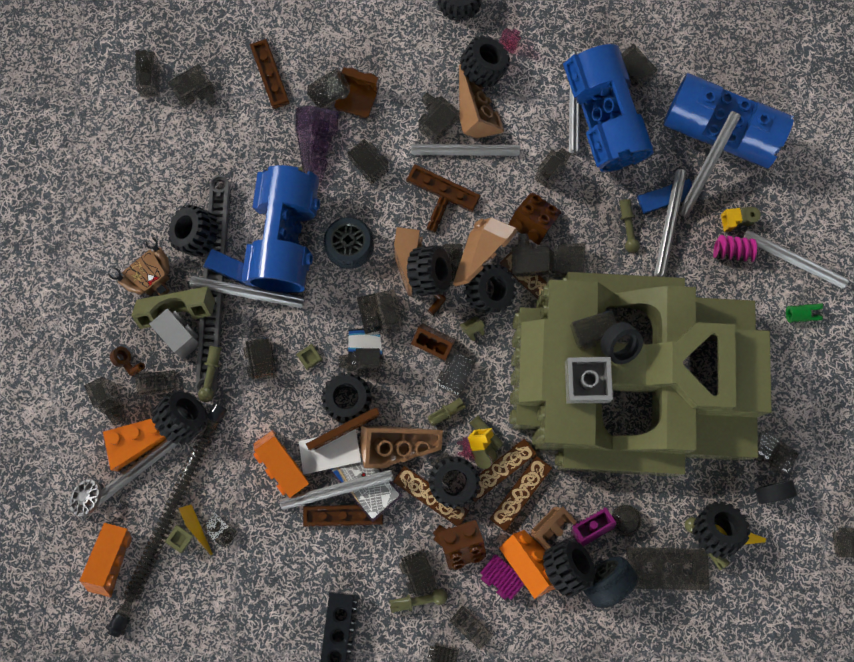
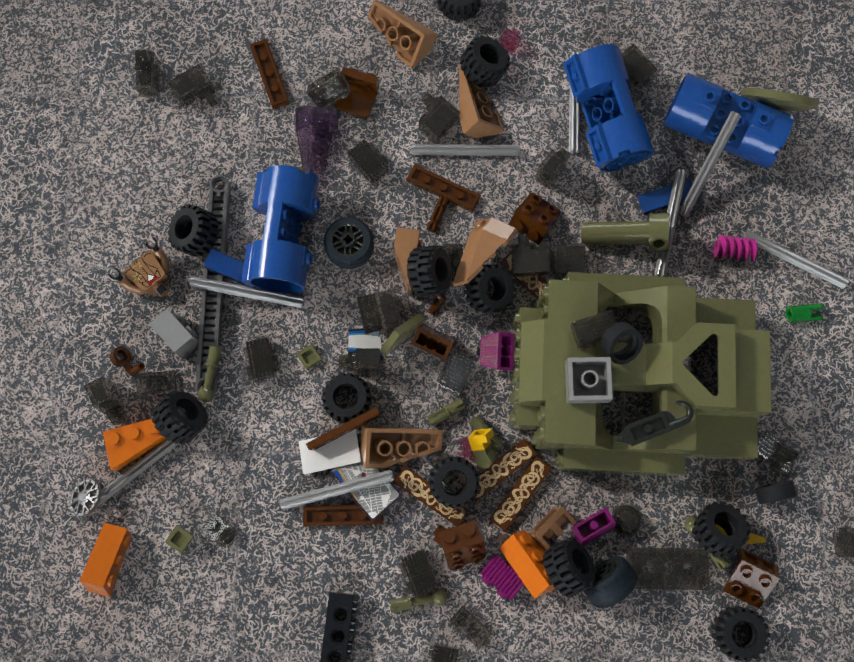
clear smoke hose [105,403,227,637] -> none
olive arch [131,286,215,329] -> none
yellow sticker [178,504,213,555] -> none
orange wedge [253,430,309,498] -> none
olive tile [460,316,485,341] -> none
olive pin [619,199,640,253] -> none
leg [721,207,761,232] -> none
none -> medium nougat wedge [368,0,438,68]
none -> olive tile [380,313,424,355]
none -> magenta torso [477,332,515,371]
none -> olive piece [581,213,670,252]
none -> pearl dark grey plate [615,400,694,446]
none -> black tyre [711,606,770,662]
none -> reddish brown bracket [723,548,780,608]
none -> olive dish [741,87,820,111]

